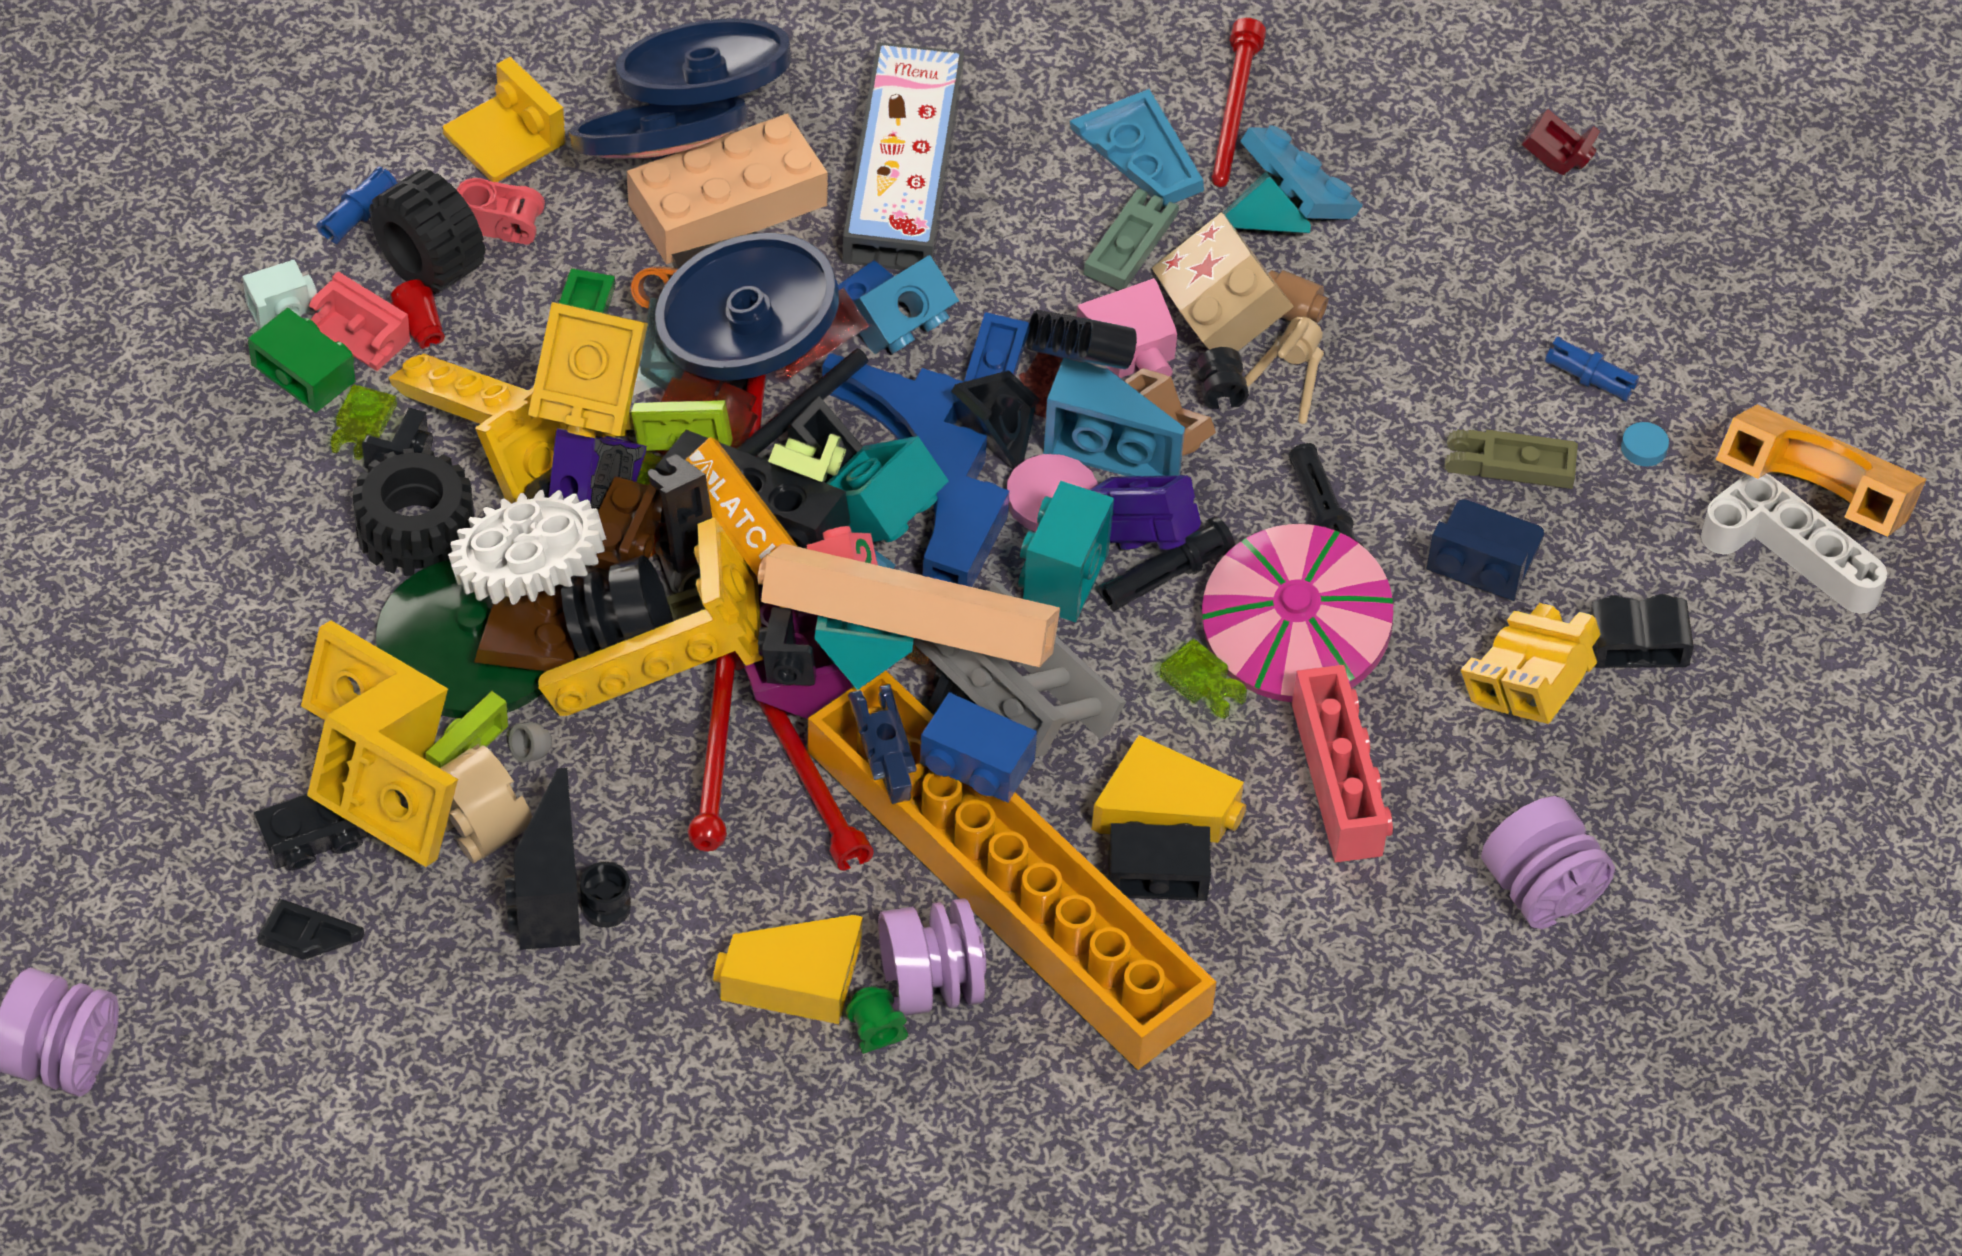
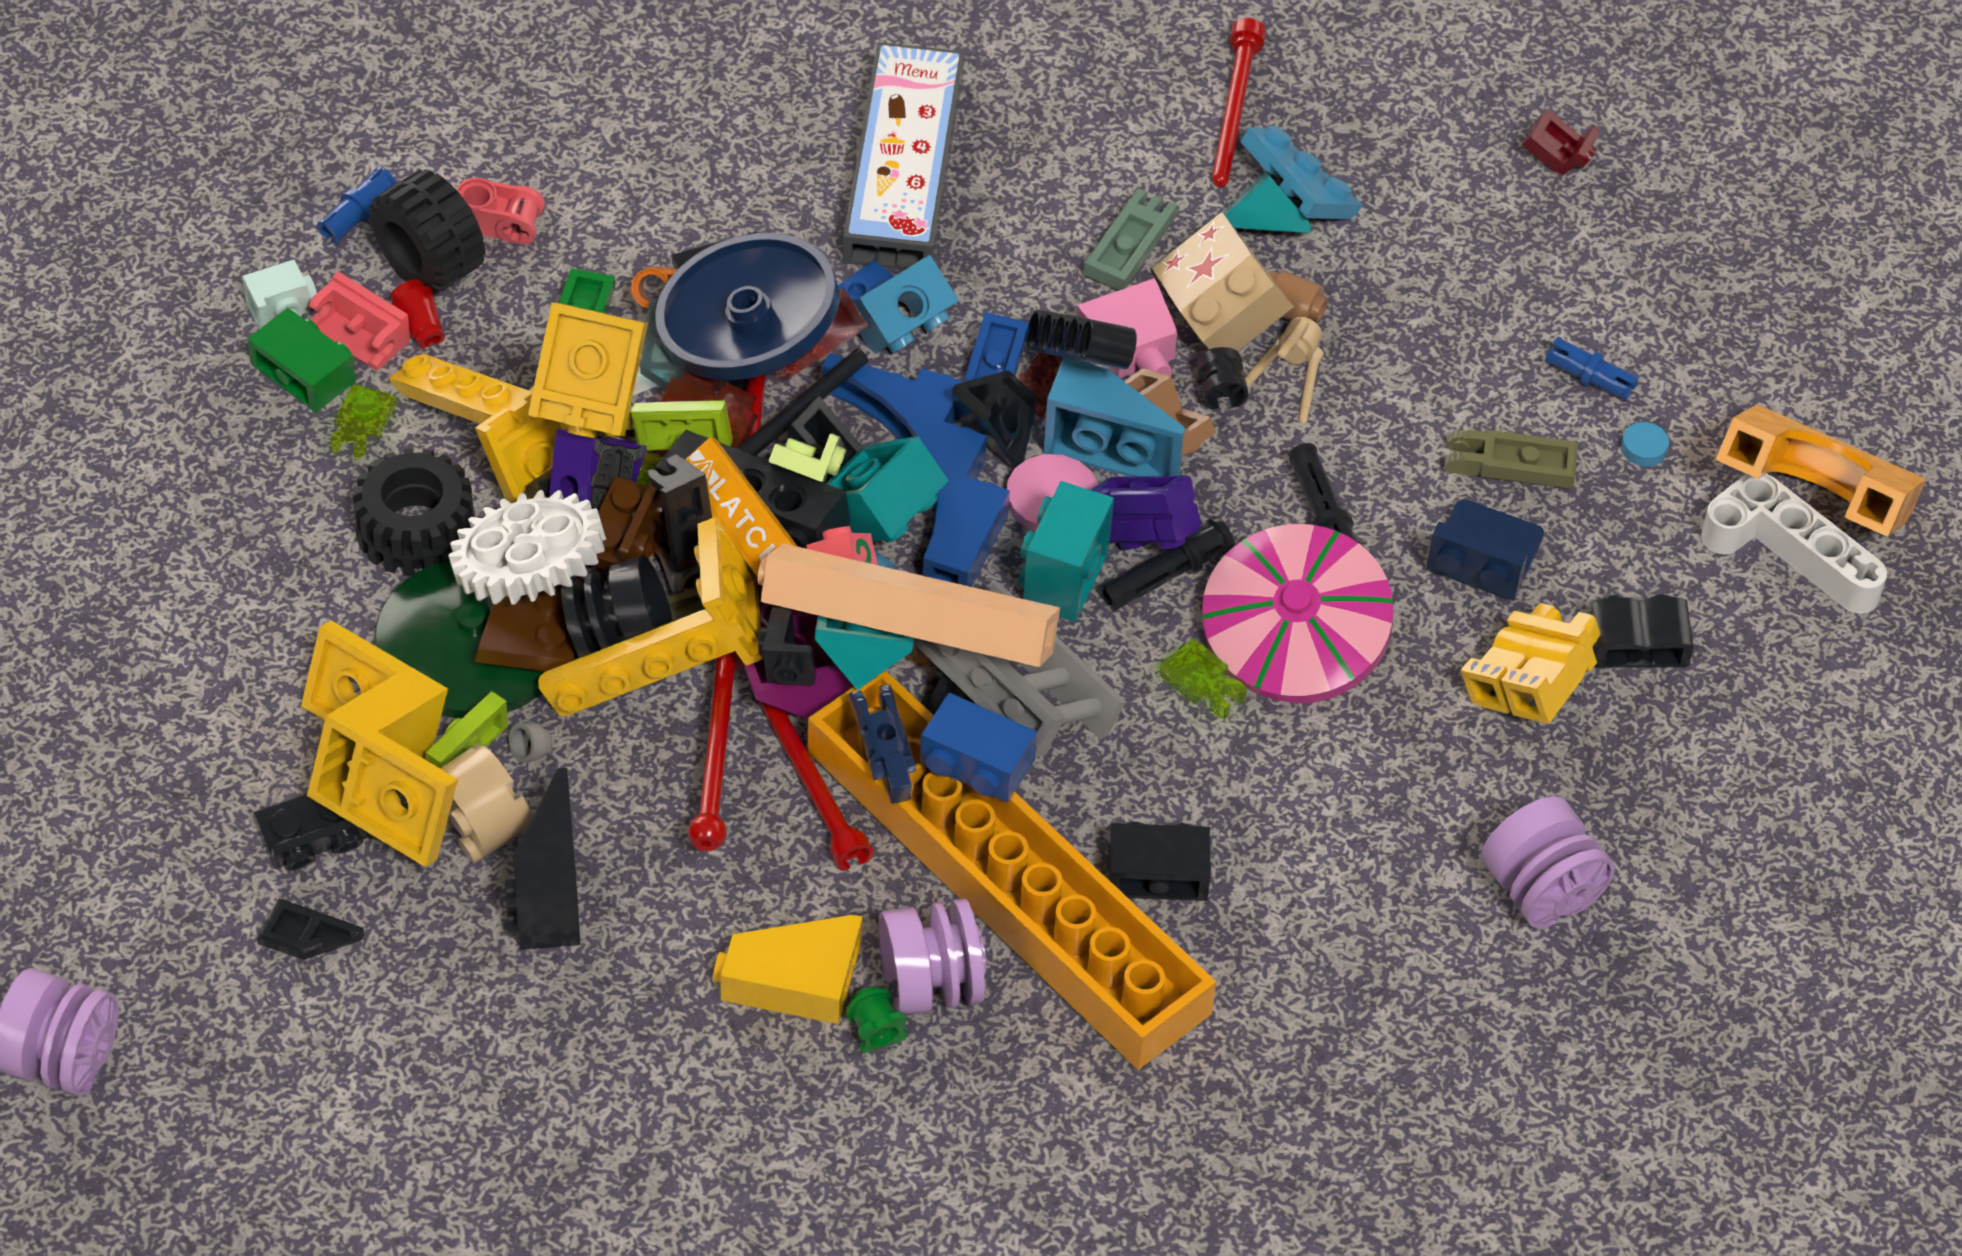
black bracket [362,408,433,469] -> none
yellow bracket [443,57,565,182] -> none
dark blue dish [569,97,748,162] -> none
black wheel [580,861,631,928] -> none
dark blue dish [616,18,792,105] -> none
light nougat brick [627,113,828,264] -> none
dark azure wing [1070,89,1205,207] -> none
yellow slope [1091,735,1246,843] -> none
coral brick [1292,665,1393,863] -> none

